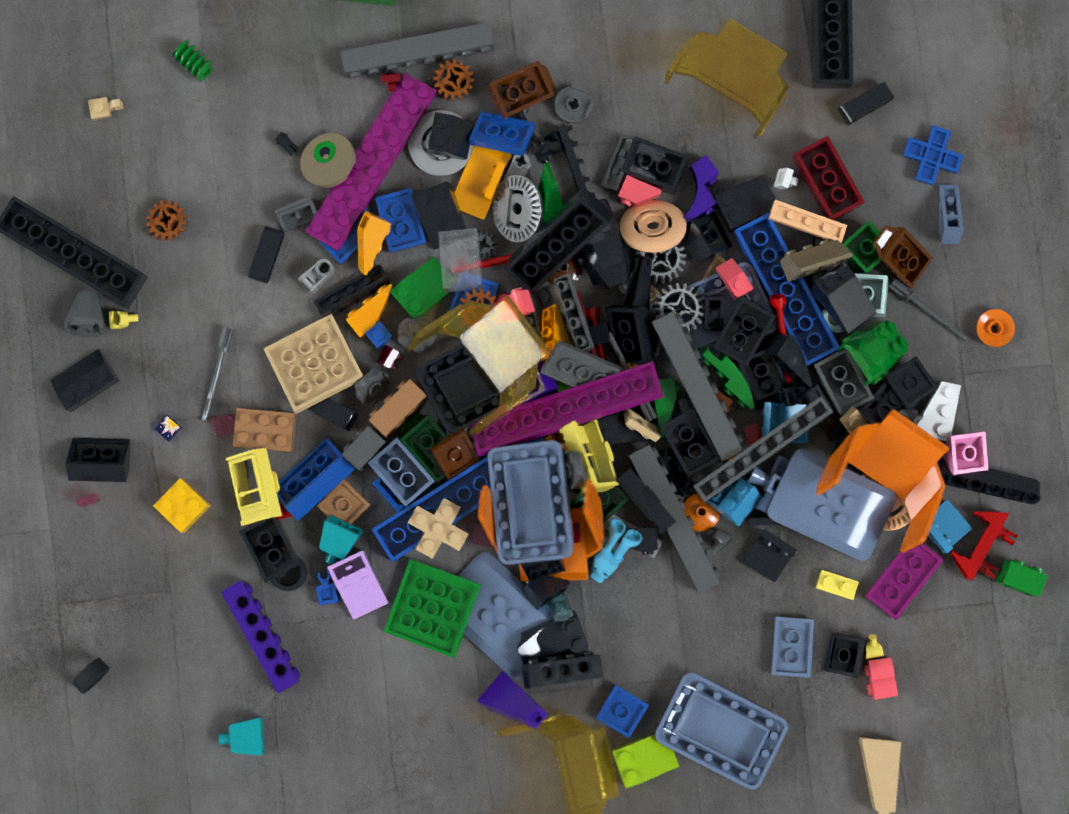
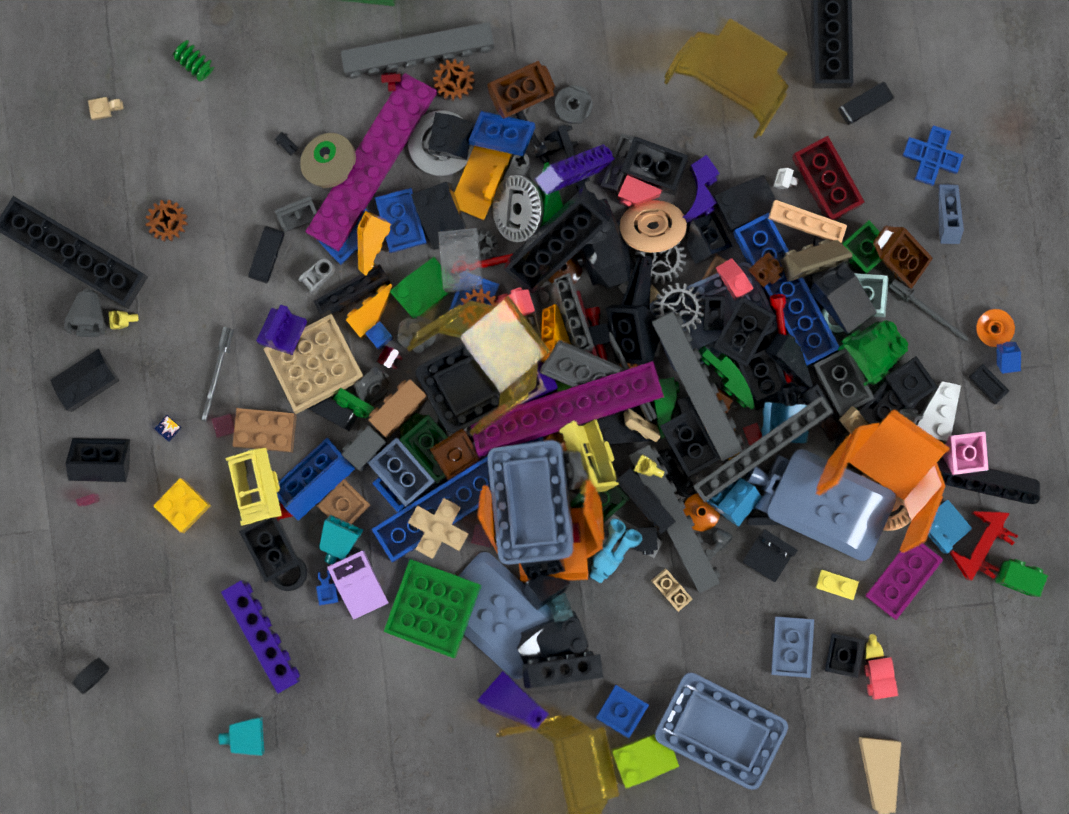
none -> dark purple bracket [256,304,307,355]
none -> green plate [333,388,374,418]
none -> dark purple brick [535,144,615,195]
none -> light yellow piece [634,454,664,478]
none -> tan slope [651,568,693,612]
none -> reddish brown brick [749,252,784,287]
none -> black tile [968,364,1010,404]
none -> blue brick [997,342,1021,374]

